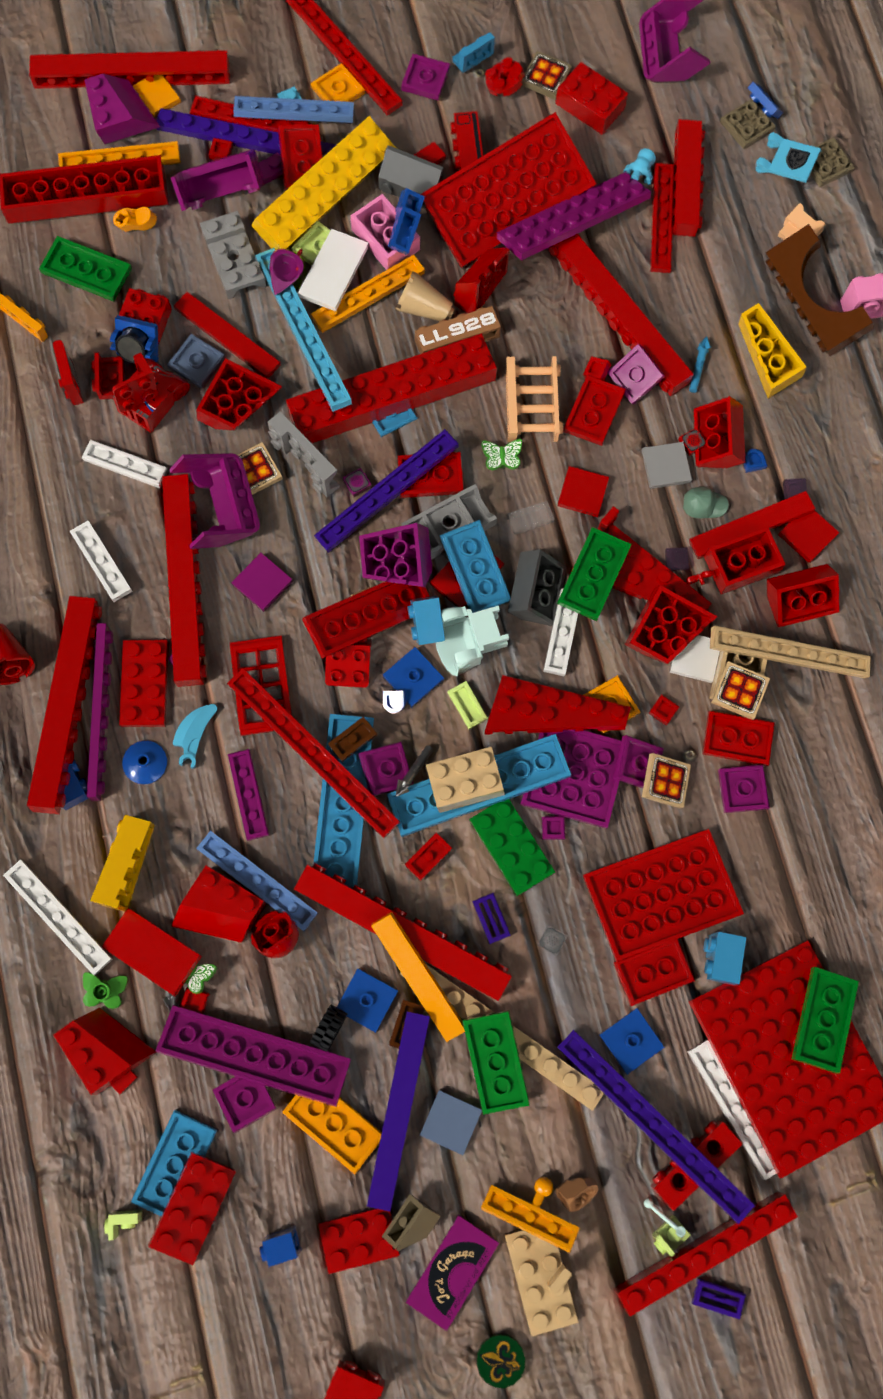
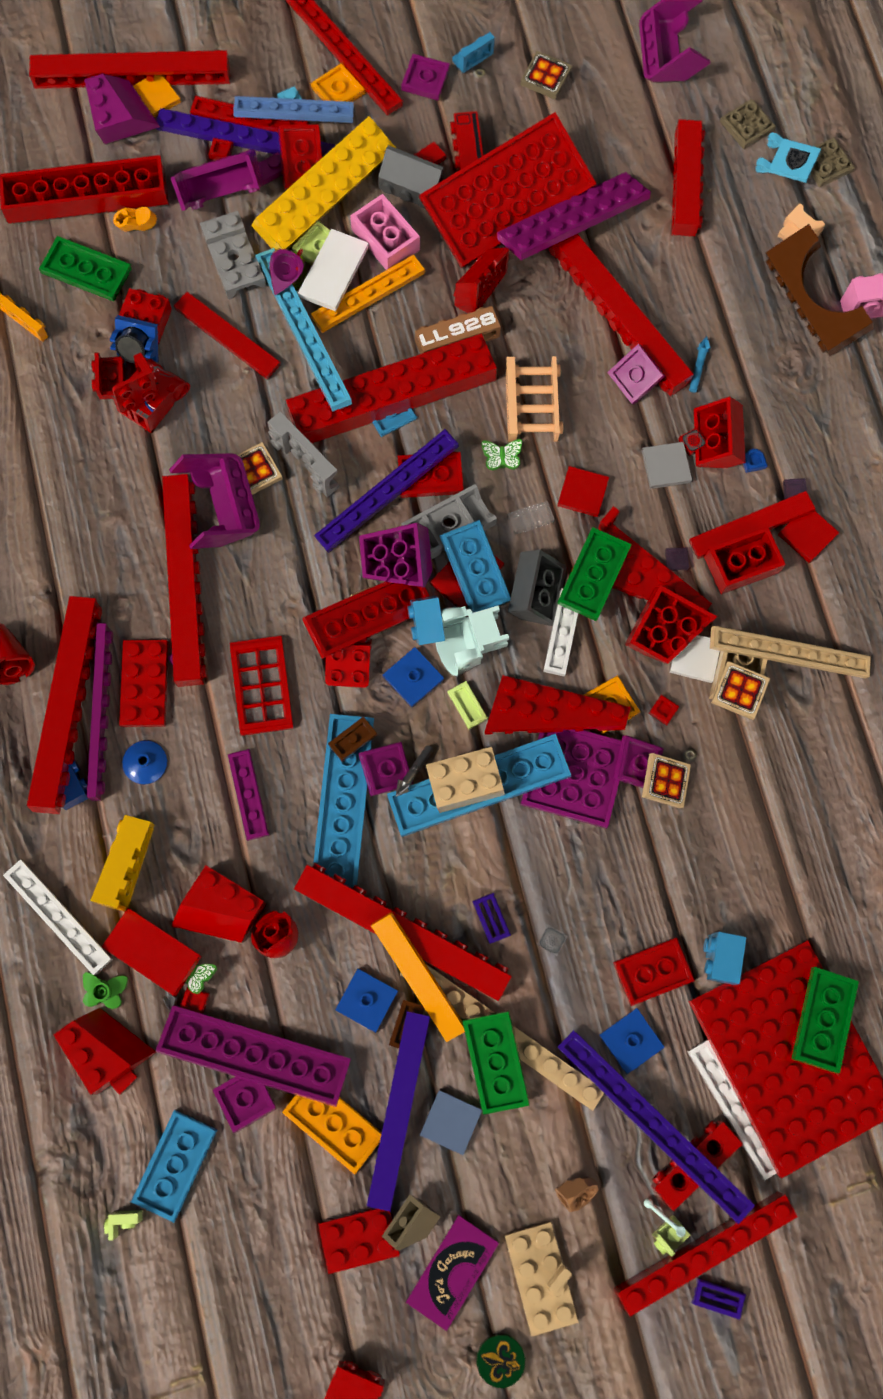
red container [53,340,84,405] -> none
light orange plate [58,141,180,167] -> none
white plate [70,521,133,602] -> none
white tile [82,440,169,489] -> none
red plate [148,1152,236,1265] -> none
sand blue tile [167,334,226,389] -> none
medium azure piece [173,704,217,769] -> none
red wedge [196,358,282,430] -> none
medium blue plate [196,831,318,931] -> none
red plate [227,668,400,838] -> none
magenta tile [231,553,293,612] -> none
blue brick [260,1226,302,1267] -> none
black tyre [310,1005,347,1052] -> none
tile [343,468,372,497] -> none
tile [383,691,406,713] -> none
blue slope [388,188,425,255] -> none
tan cone [396,271,454,321] -> none
red plate [404,833,452,881] -> none
green plate [469,799,555,897] -> none
light orange plate [481,1177,580,1253] -> none
red plate [485,57,525,96] -> none
magenta tile [542,816,565,840] -> none
red brick [555,62,628,135] -> none
red plate [563,375,626,446] -> none
red plate [583,356,611,381] -> none
red plate [583,829,744,962] -> none
medium azure piece [623,148,656,185] -> none
red tile [650,163,675,273] -> none
sand green piece [683,486,729,519] -> none
red piece [686,570,716,585] -> none
red tile [702,711,775,766] -> none
magenta tile [718,765,770,813] -> none
yellow wedge [738,303,807,399] -> none
blue plate [748,81,784,119] -> none
red slope [767,564,839,628] -> none

